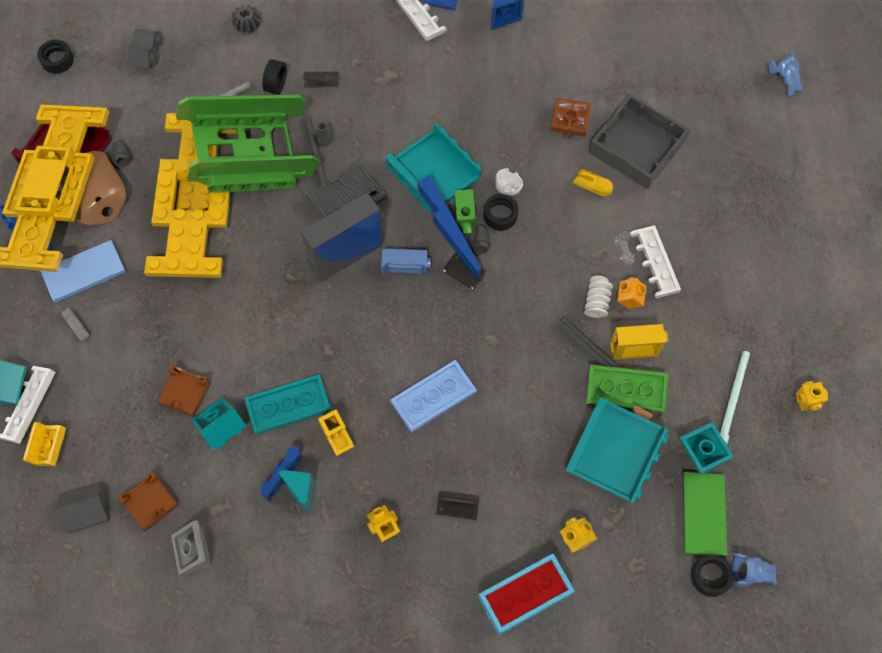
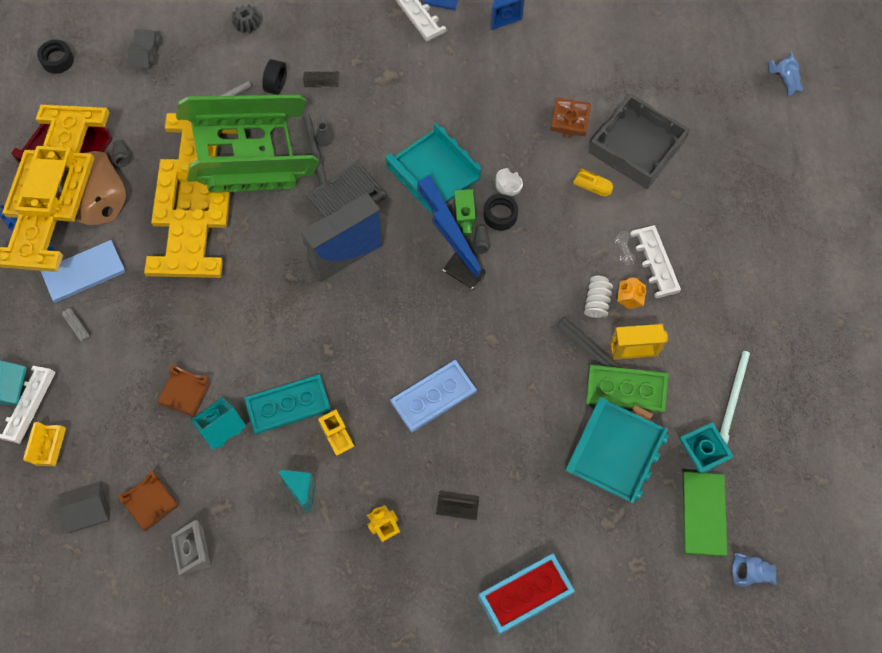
blue plate [260,446,301,502] -> none
medium blue window [381,249,431,275] -> none
yellow brick [560,517,597,553] -> none
black tyre [691,555,734,597] -> none
yellow brick [795,381,828,411] -> none

